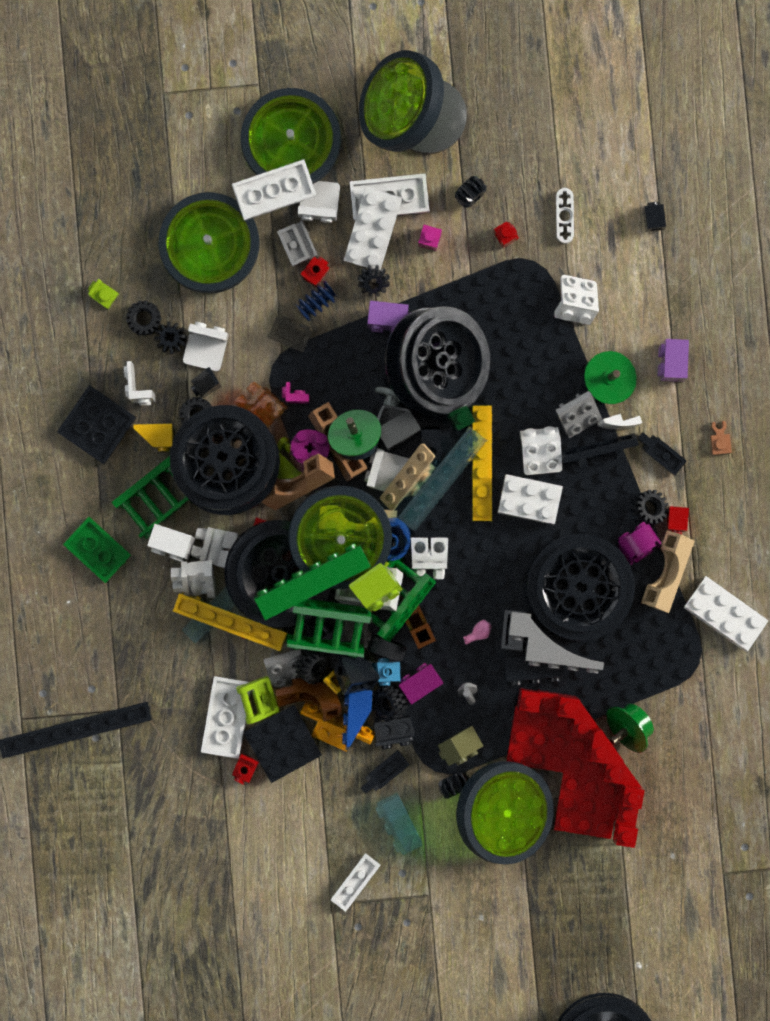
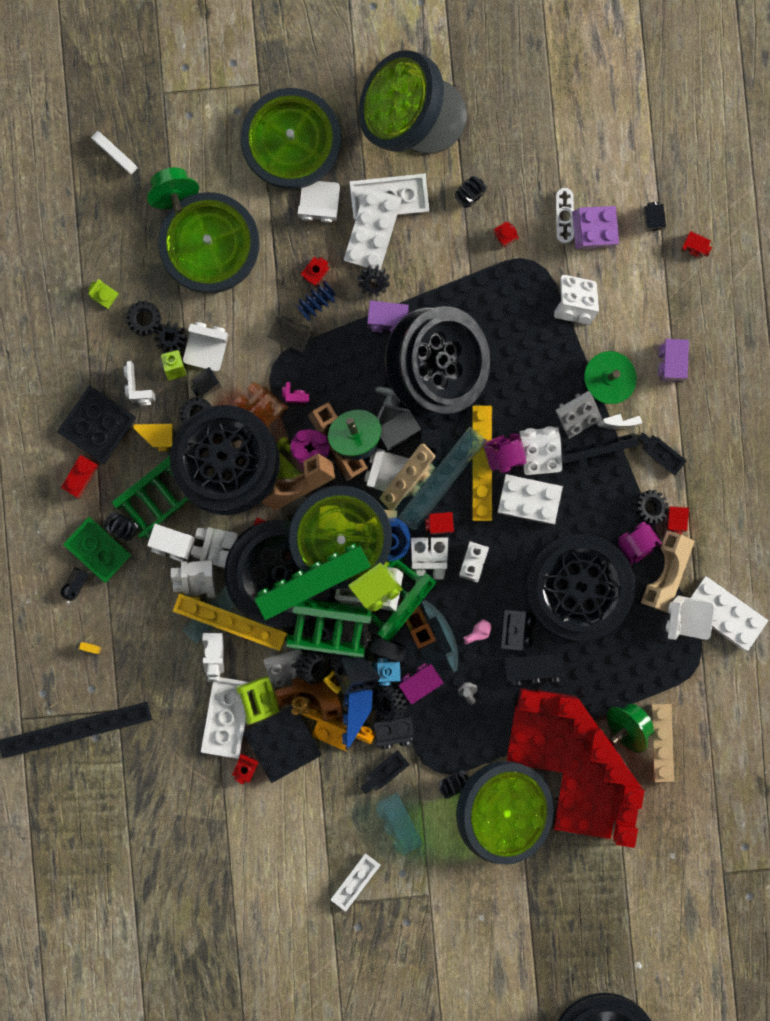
white tile [232,160,317,221] -> none
light grey plate [277,220,318,267] -> none
dark pink brick [418,225,442,251] -> none
olive brick [438,726,483,766] -> none
dark green brick [447,404,475,431] -> none
light grey arch [508,612,604,674] -> none
nougat plate [710,421,732,455] -> none
none -> red brick [61,455,99,499]
none -> black piece [61,566,89,601]
none -> yellow tile [79,642,101,654]
none -> white beam [91,131,138,175]
none -> black gear [104,512,138,541]
none -> green piece [147,167,199,214]
none -> lime bracket [161,350,187,381]
none -> white hips [203,633,224,682]
none -> pearl gold plate [291,696,310,716]
none -> clear light blue slope [422,600,458,672]
none -> red brick [425,512,454,535]
none -> white hips [459,542,489,583]
none -> magenta brick [483,434,527,473]
none -> medium lavender brick [572,206,619,250]
none -> tan arch [650,704,674,782]
none -> white bracket [666,596,715,640]
none -> red brick [681,231,712,258]

